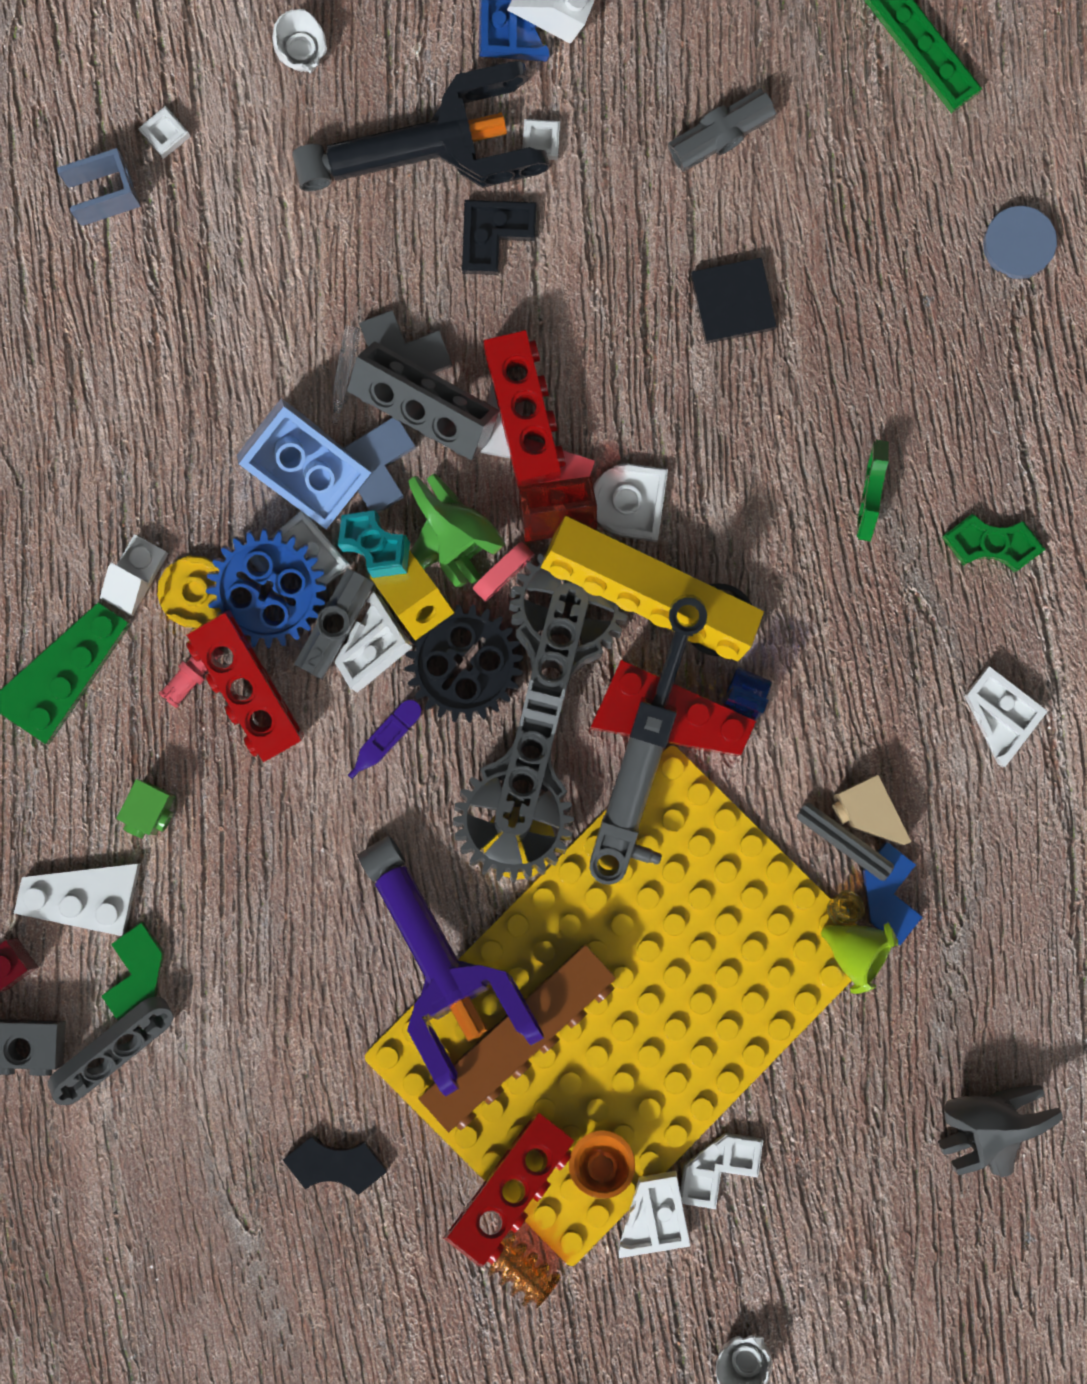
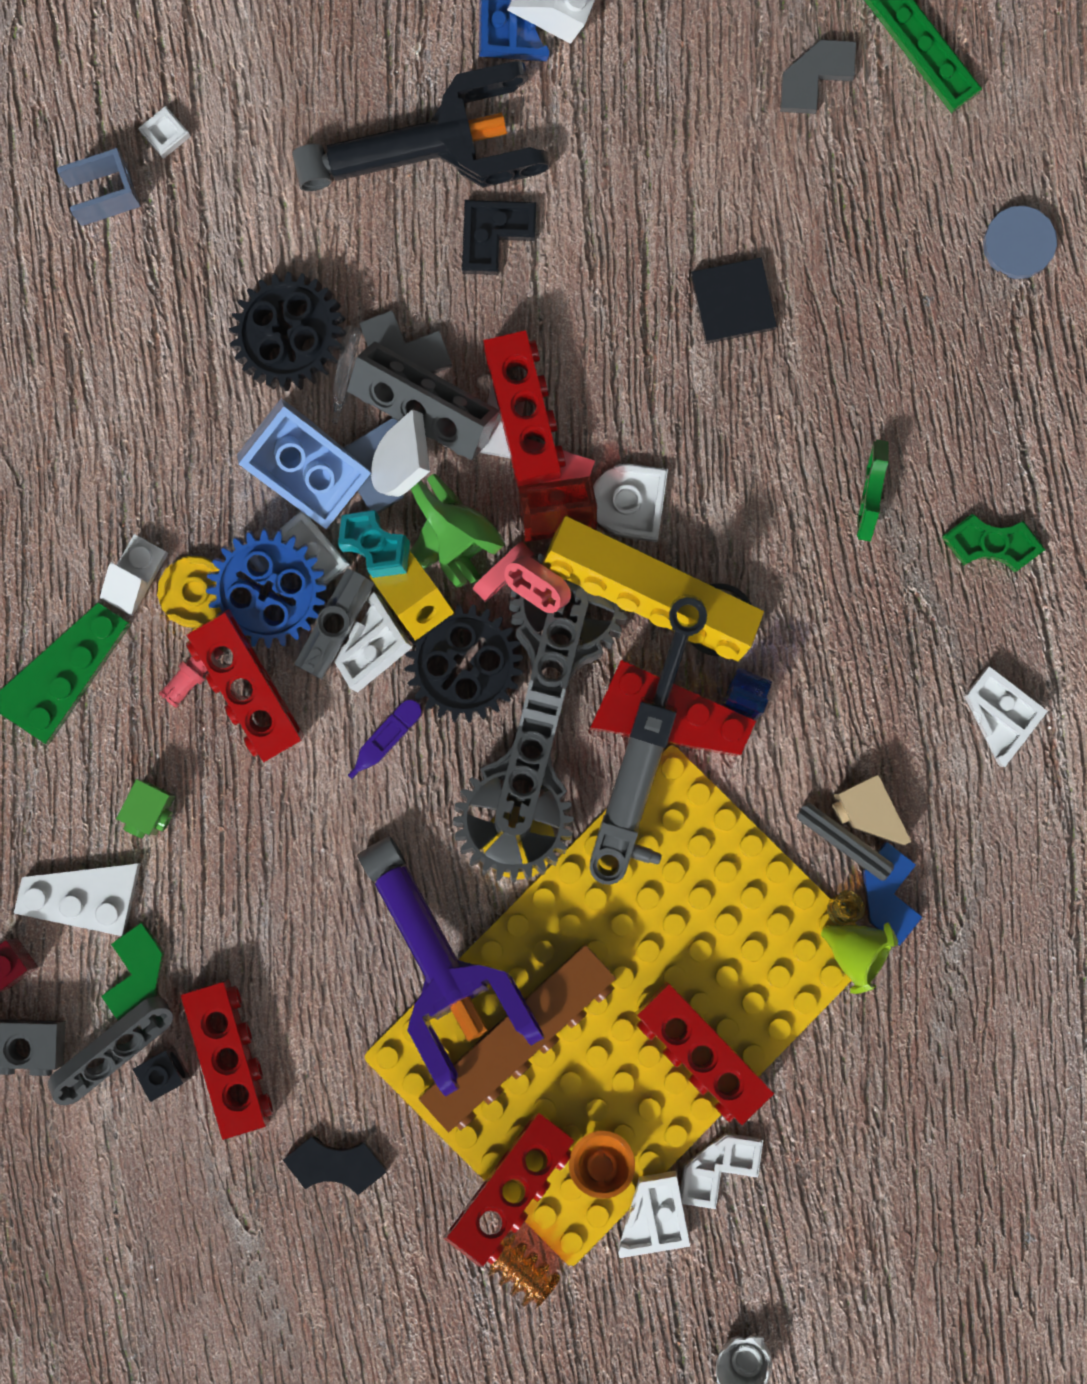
white hair [272,9,327,73] -> none
white tile [522,119,560,160] -> none
dark grey piece [668,88,776,172] -> none
dark grey piece [937,1085,1063,1177] -> none
none -> black brick [133,1046,191,1102]
none -> red brick [181,979,274,1140]
none -> black gear [229,272,347,391]
none -> white tile [371,409,430,497]
none -> coral beam [504,556,571,613]
none -> red brick [635,982,774,1125]
none -> dark grey tile [780,40,856,114]

